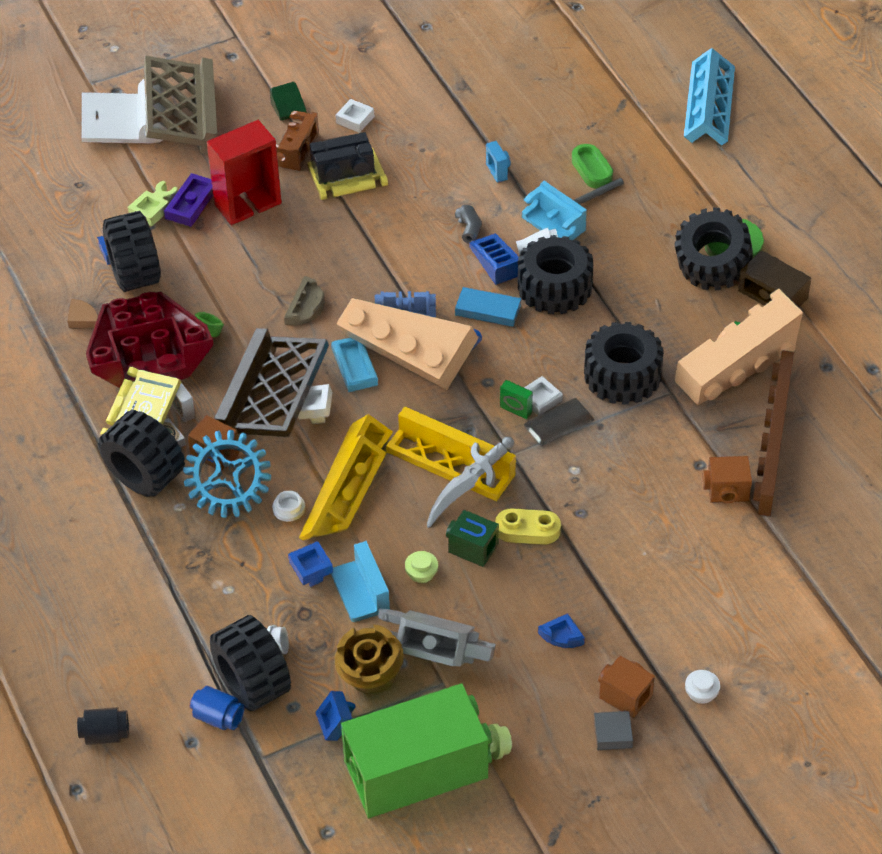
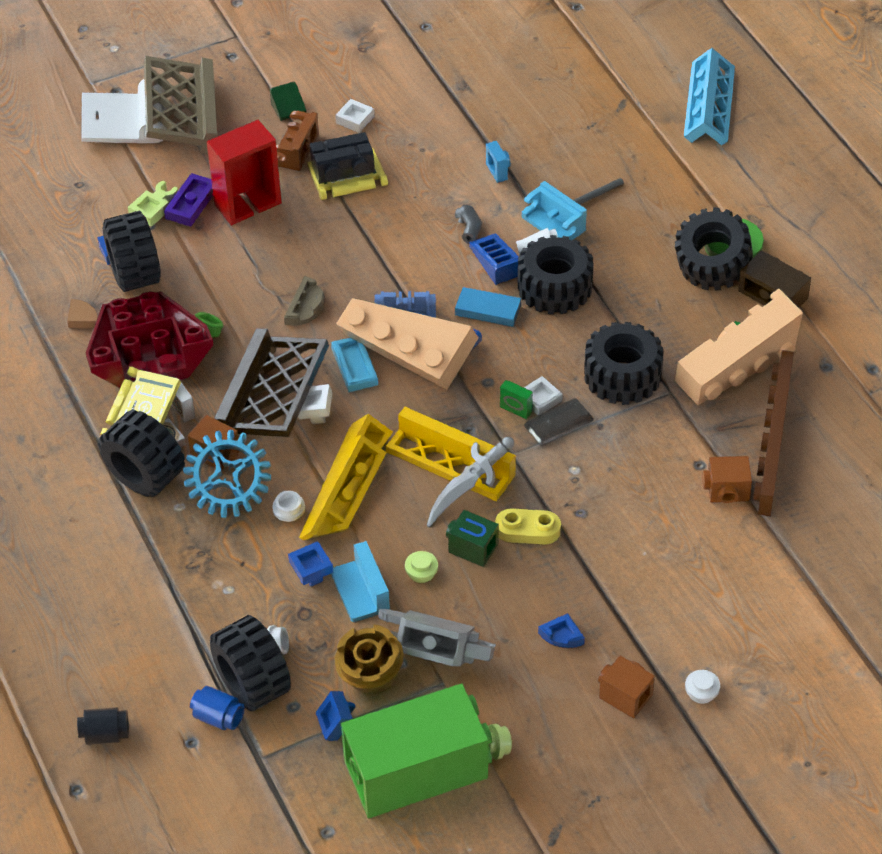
bright green tile [572,144,613,189] -> none
dark grey tile [594,711,633,750] -> none

